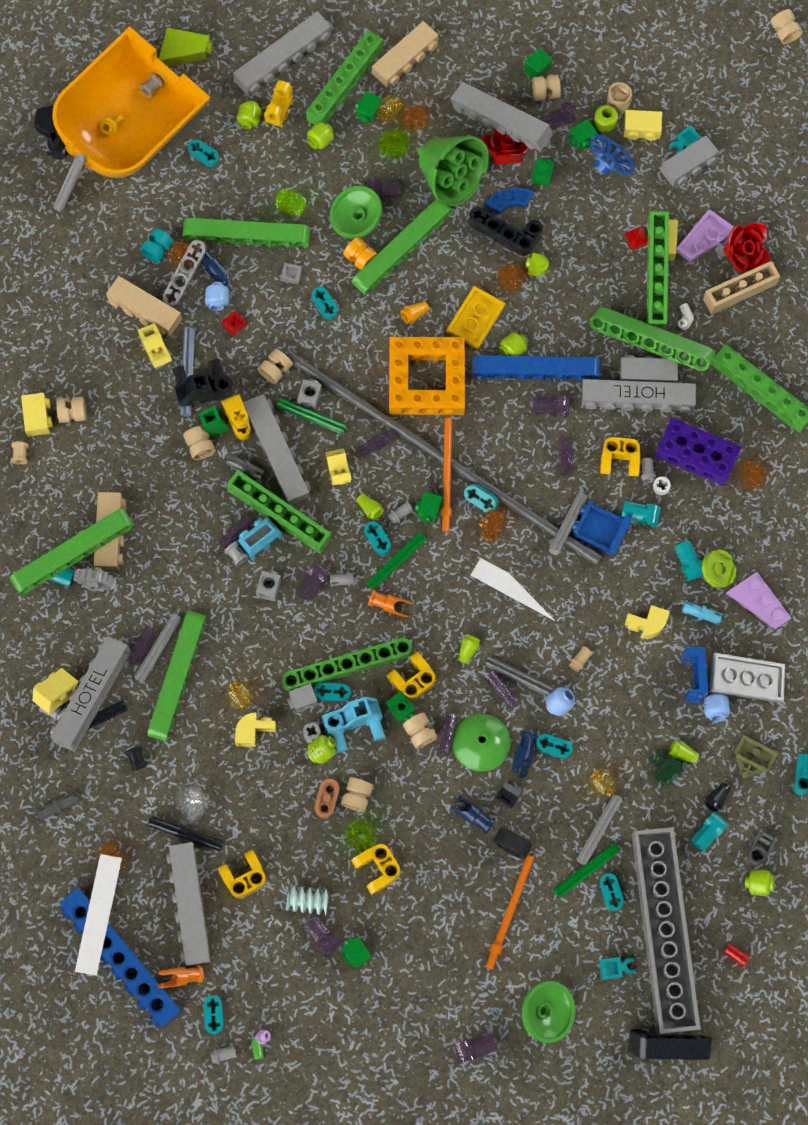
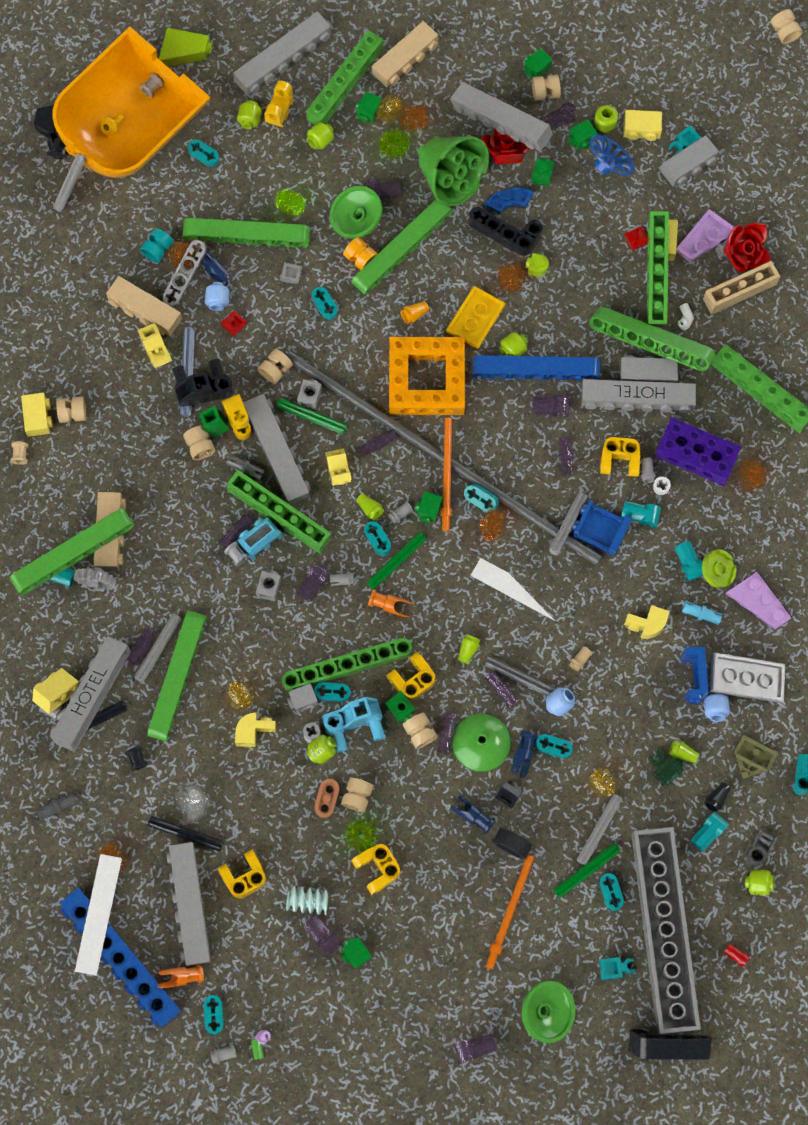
tan wheel [606,82,632,115] -> none

